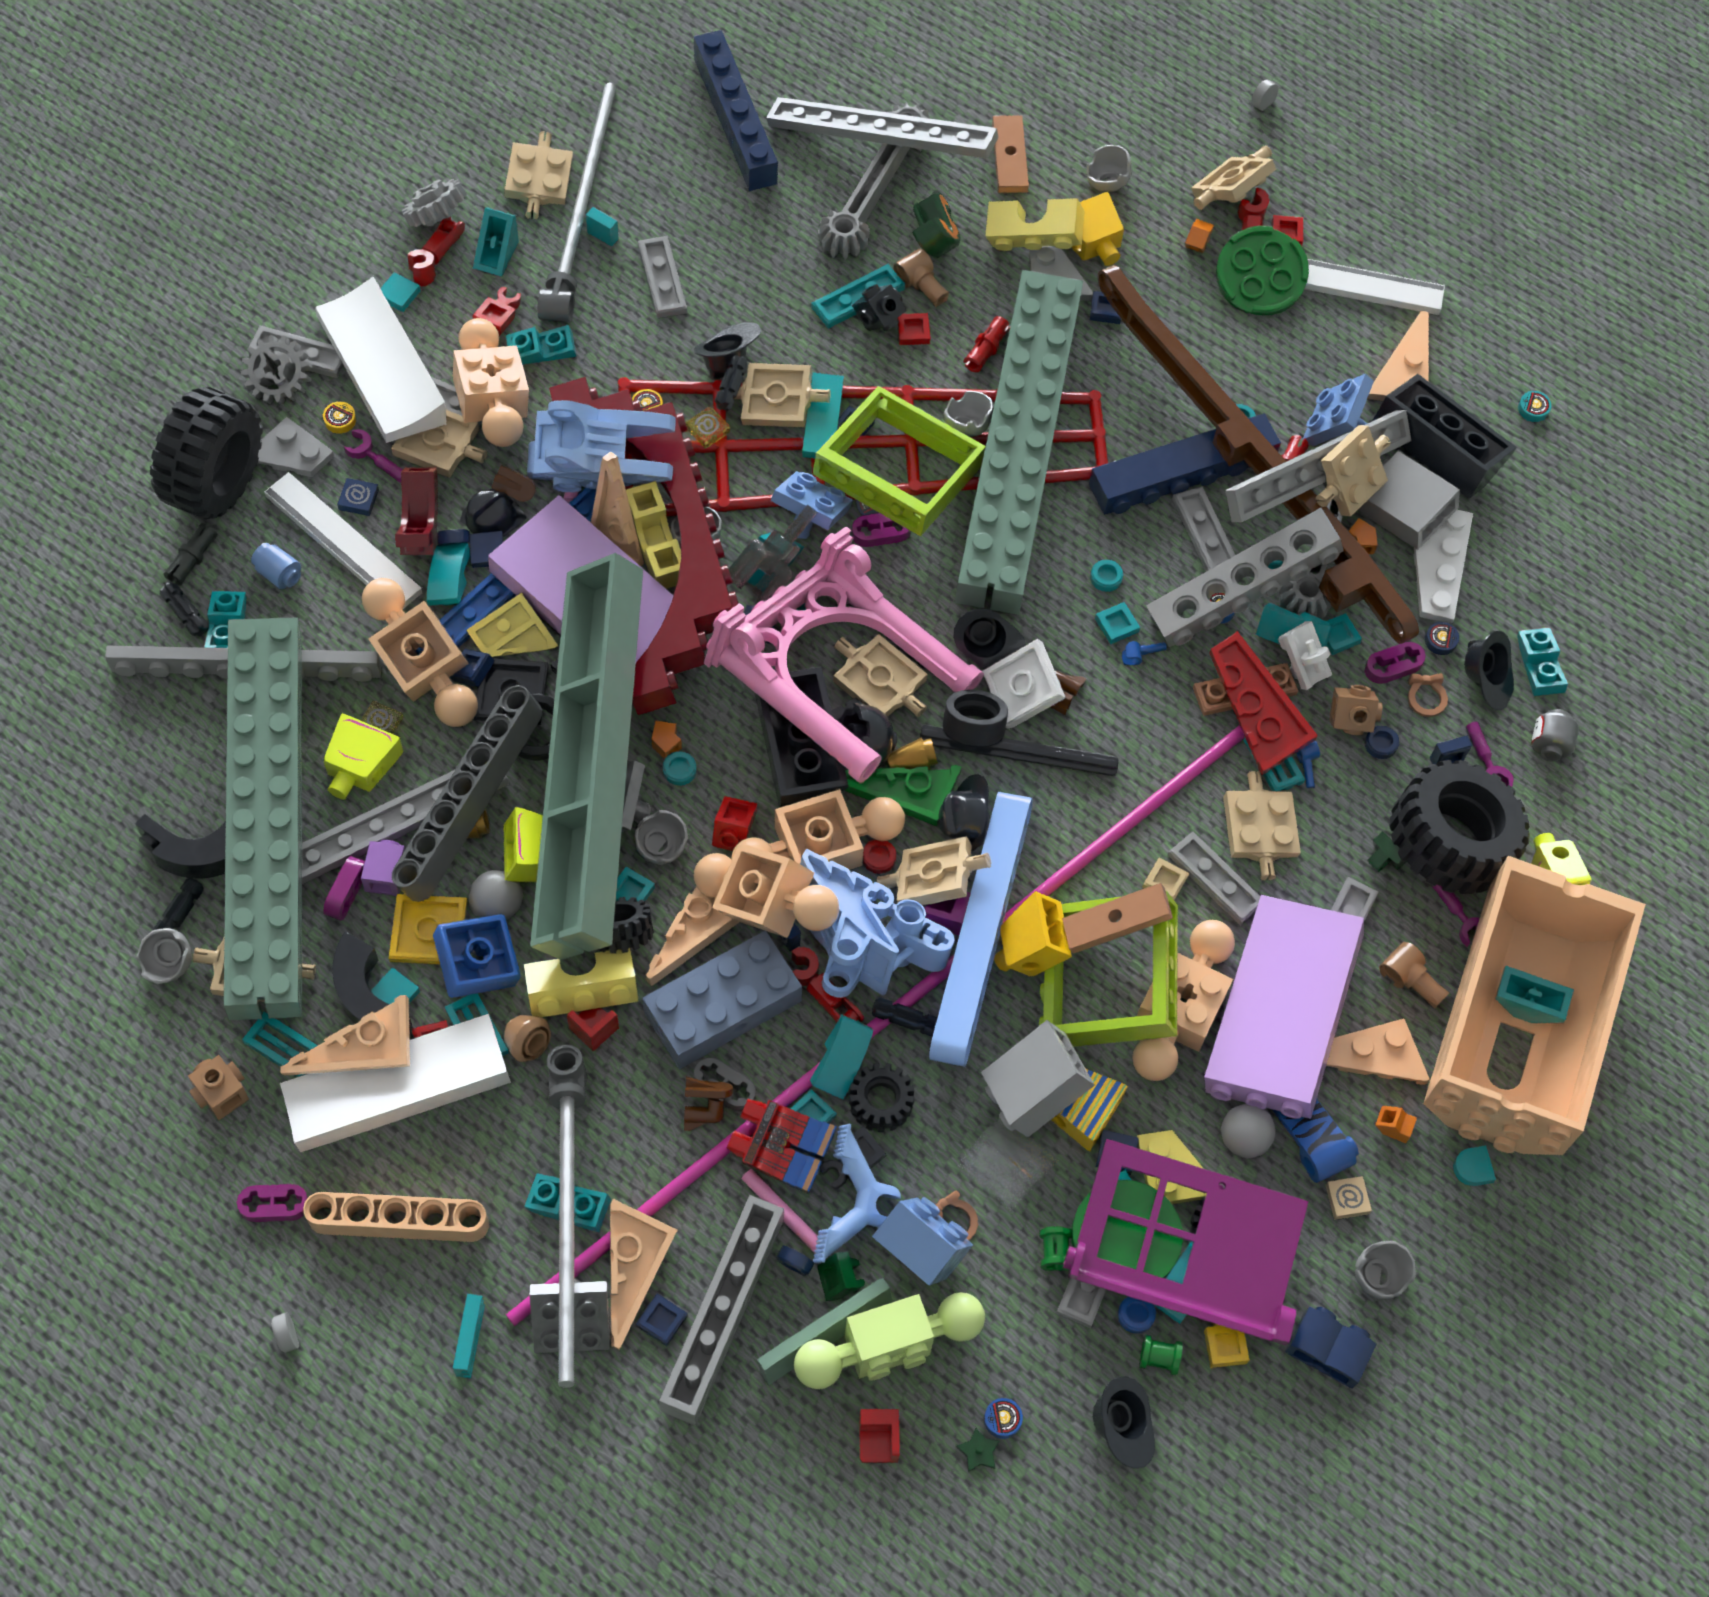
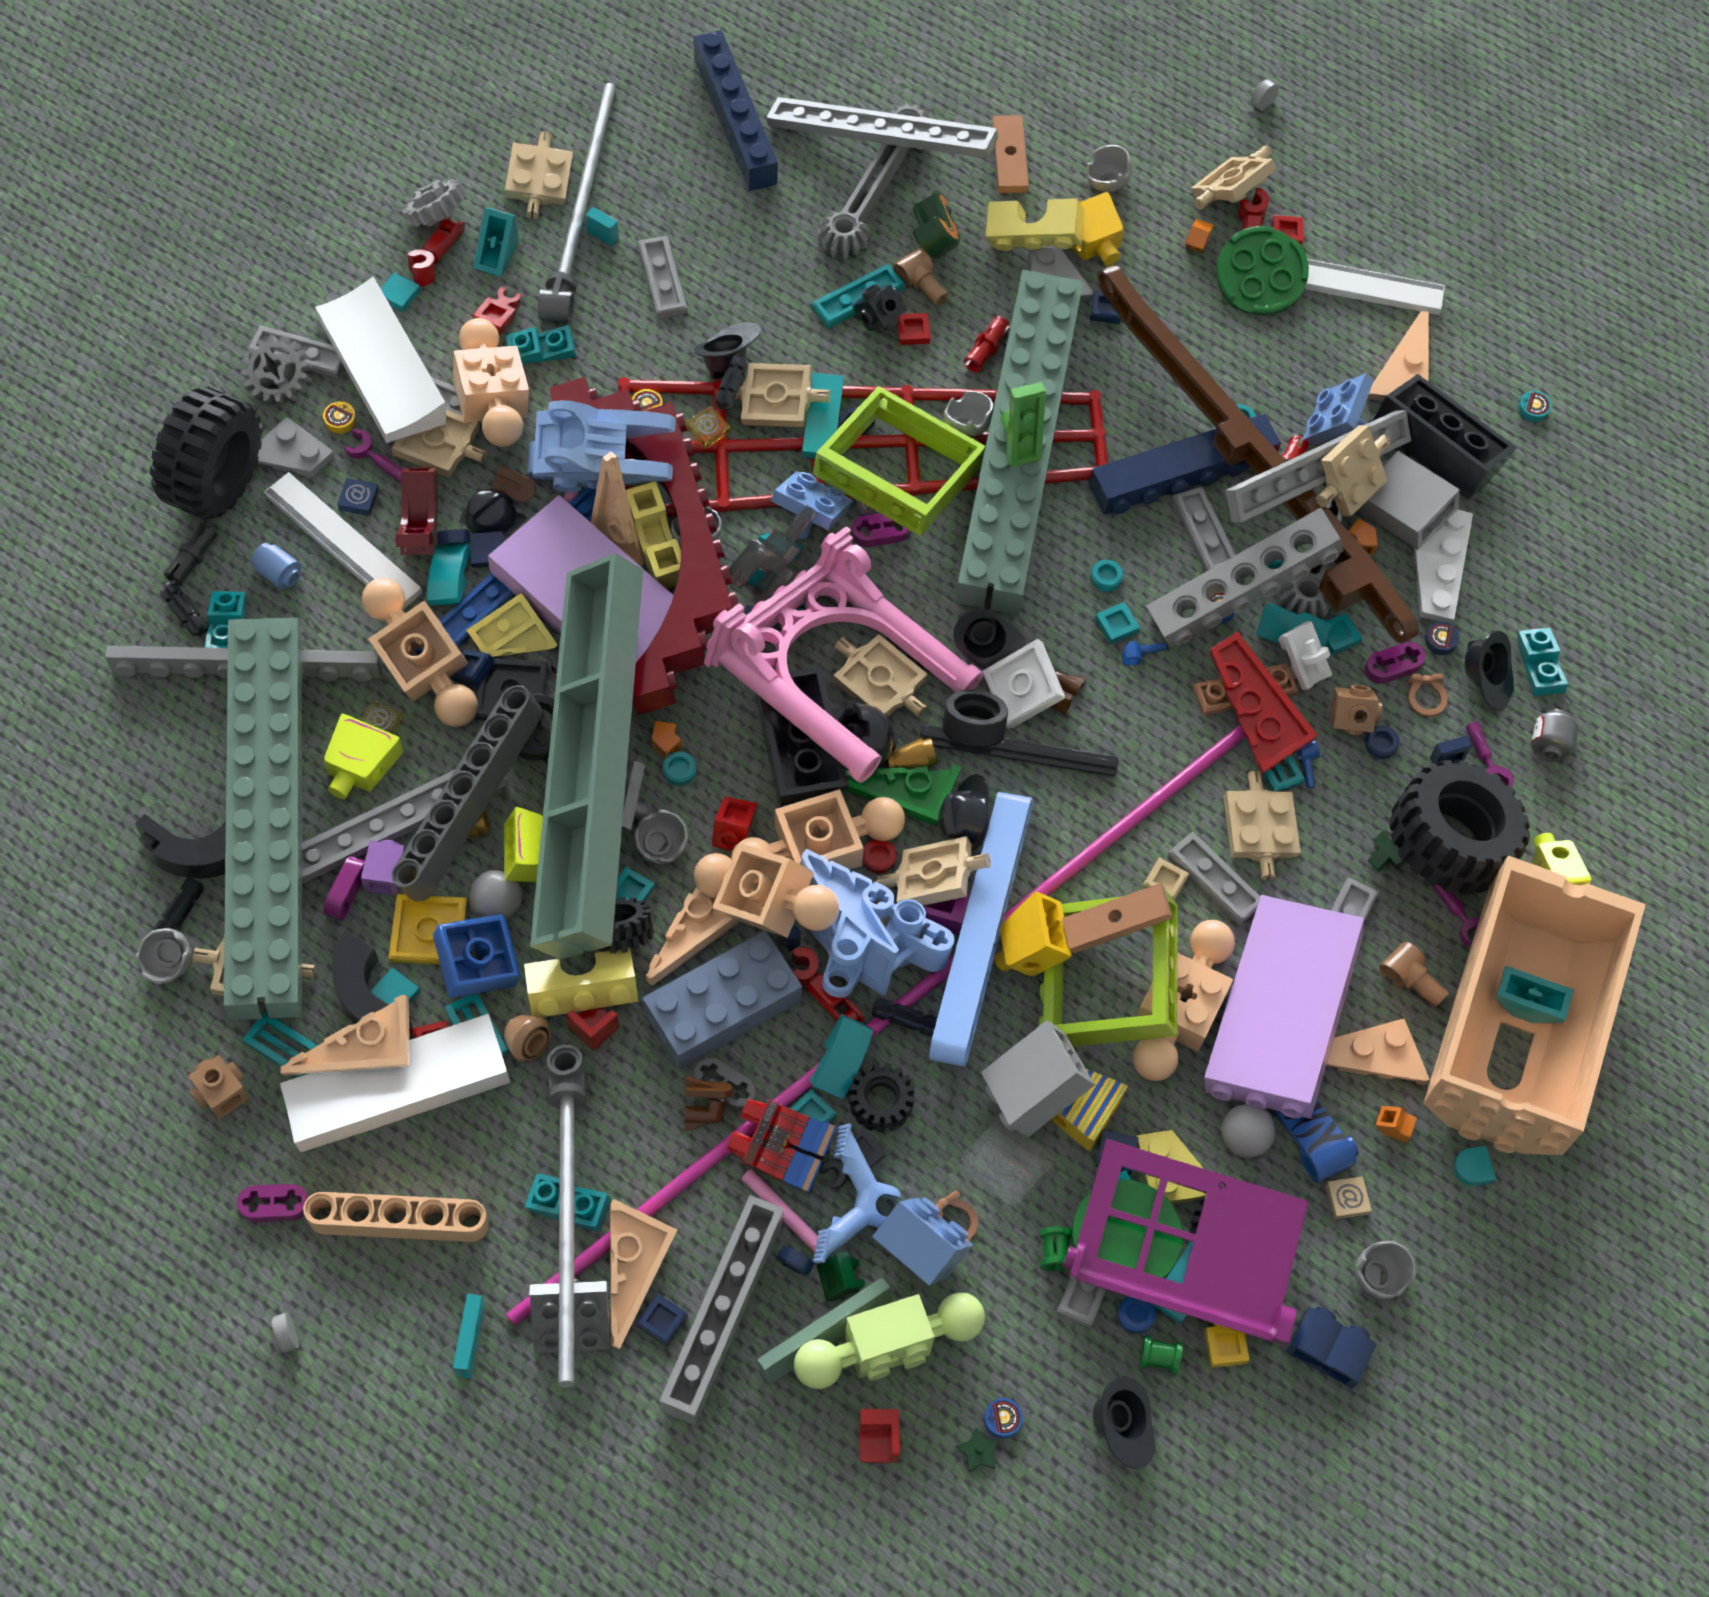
none -> bright green piece [1000,382,1046,467]

